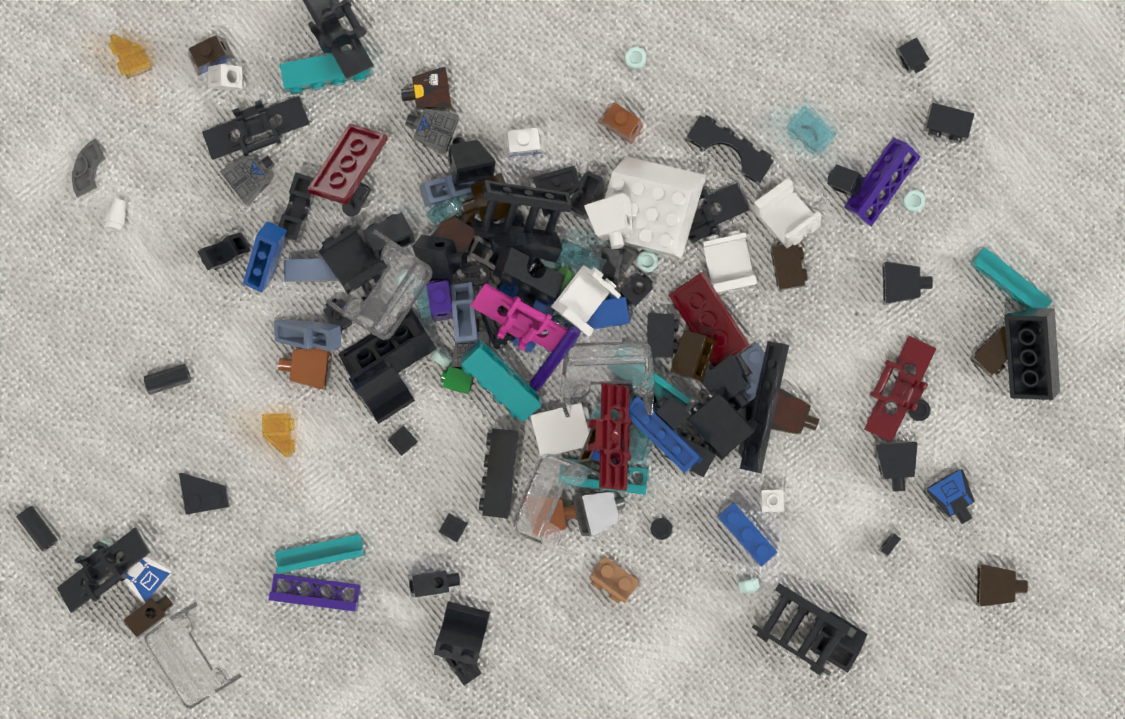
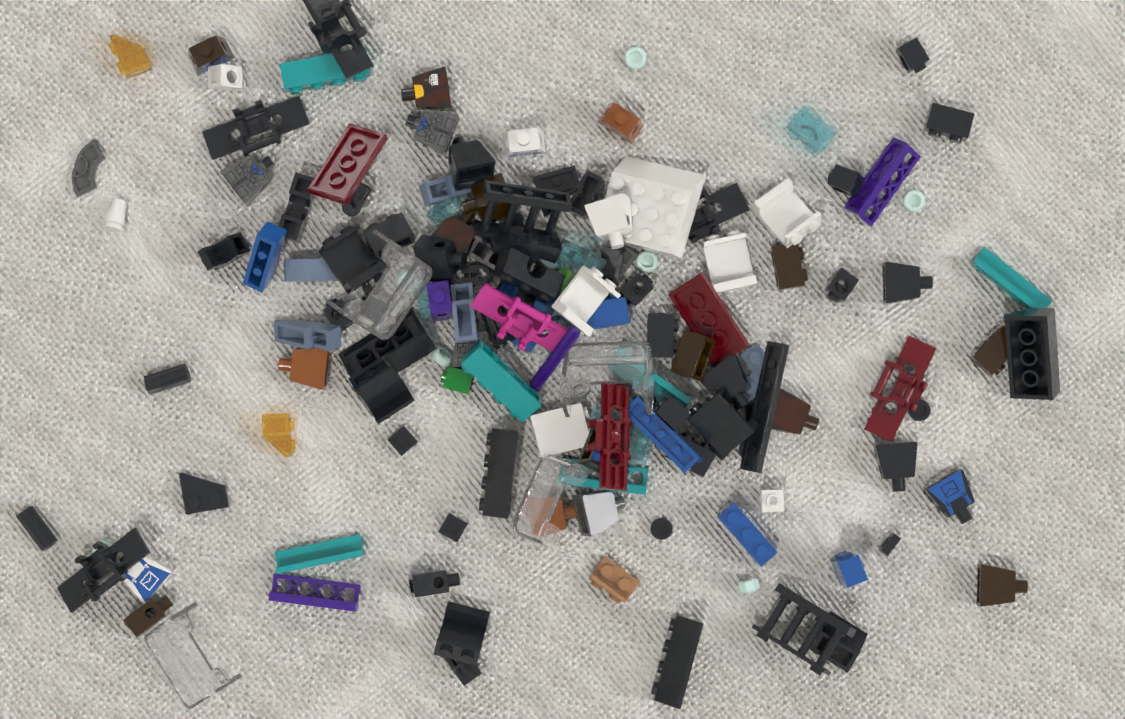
black arch [686,115,774,185] -> none
none -> black slope [651,614,704,709]
none -> black brick [824,267,859,303]
none -> blue brick [831,551,868,588]

